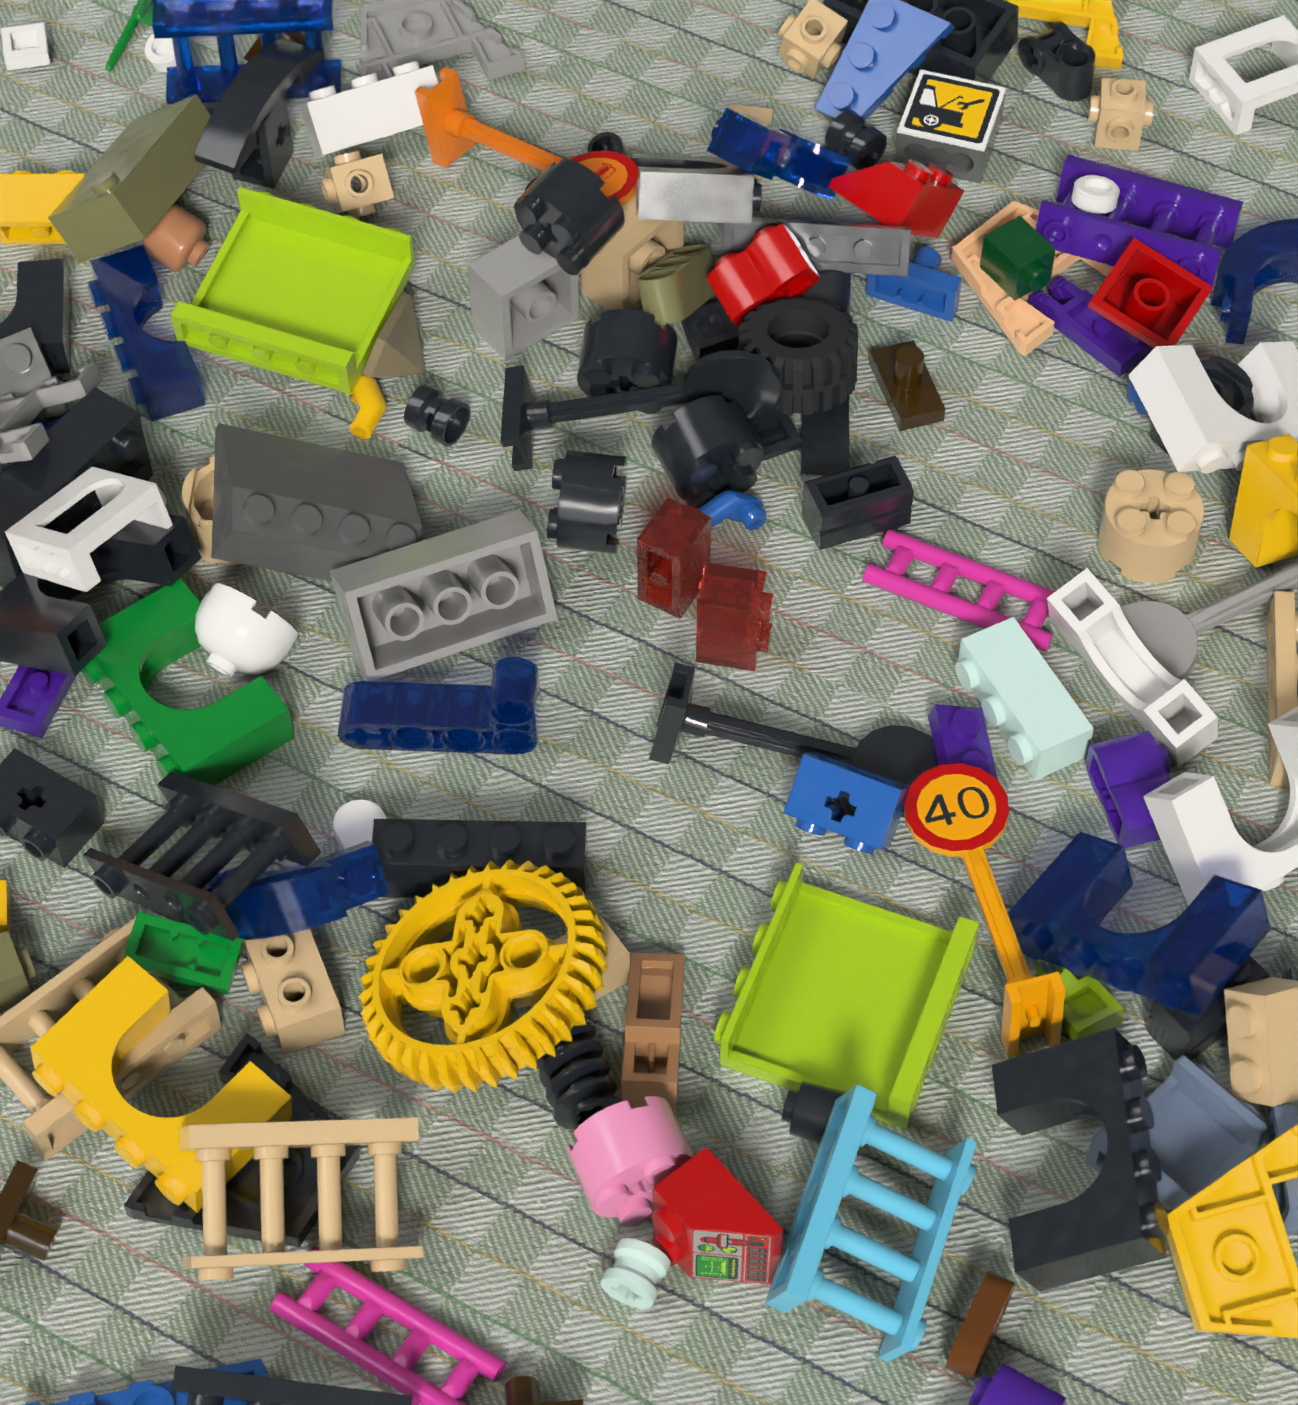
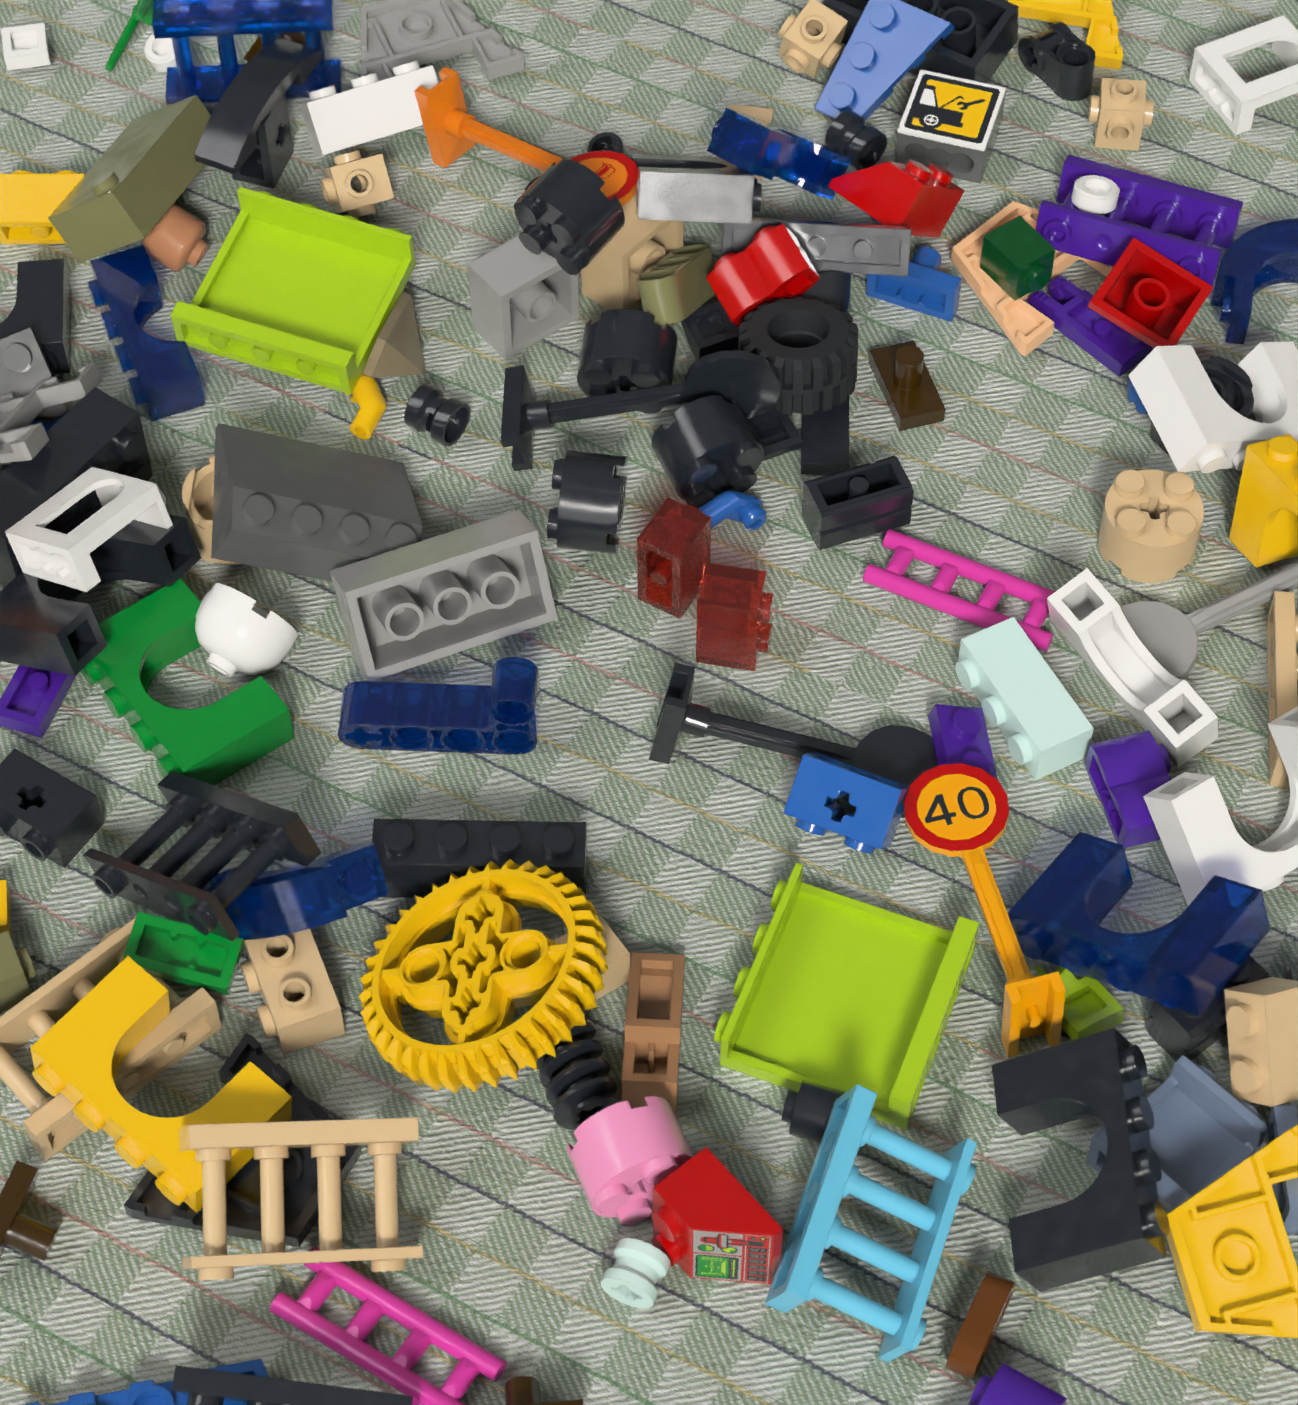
white tile [333,800,387,861] -> none

